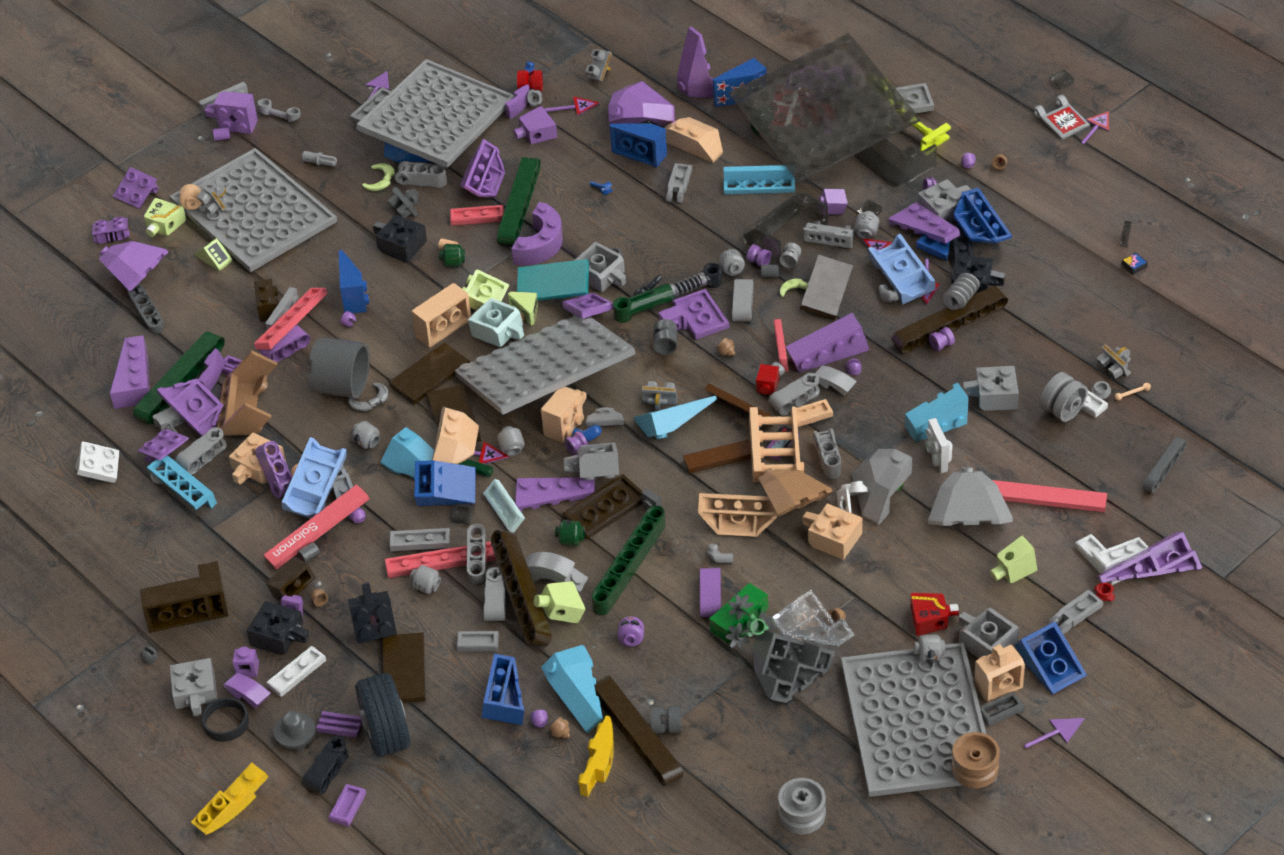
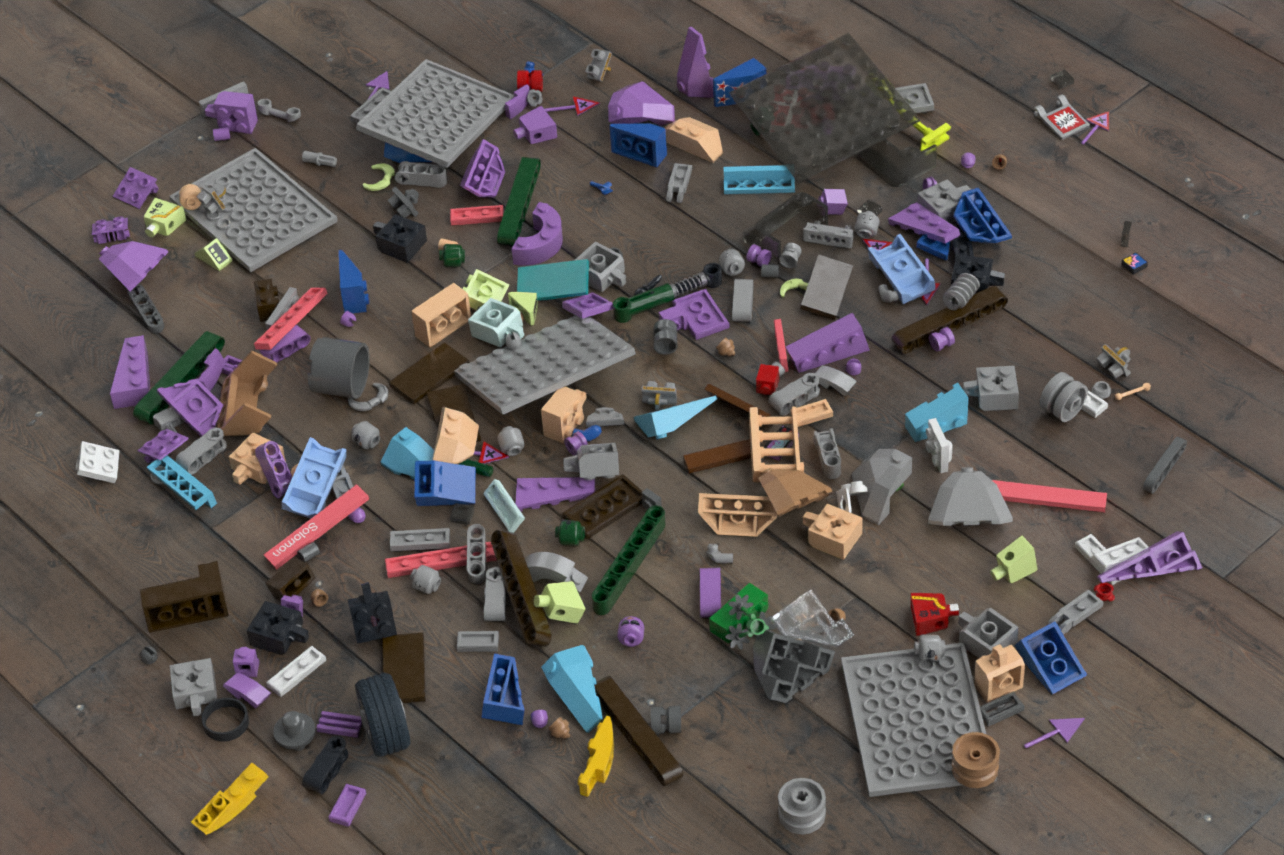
none -> light grey hinge [505,332,521,348]

